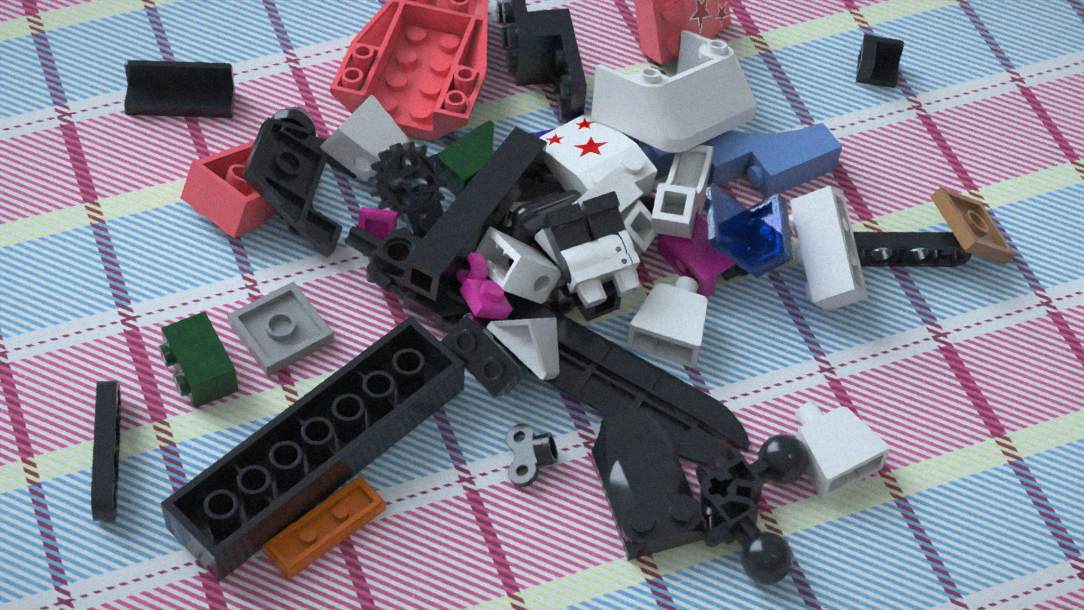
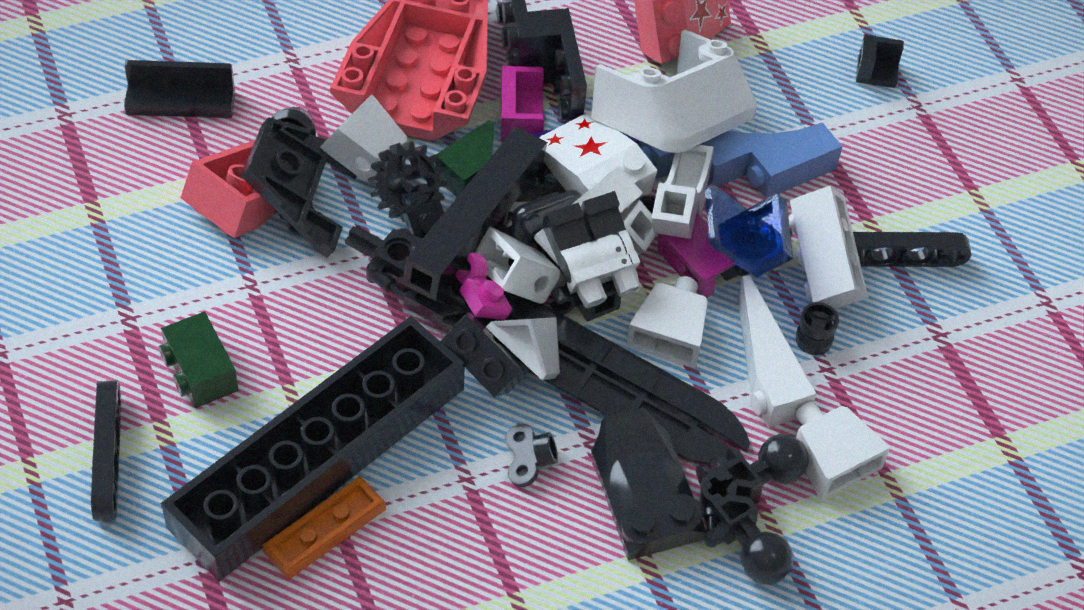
light grey tile [227,281,334,377] -> none
dark pink tile [358,207,398,240] -> none
medium nougat tile [930,187,1015,264] -> none
none -> dark pink panel [500,66,544,142]
none -> white slope [738,275,816,428]
none -> black wheel [795,302,839,355]

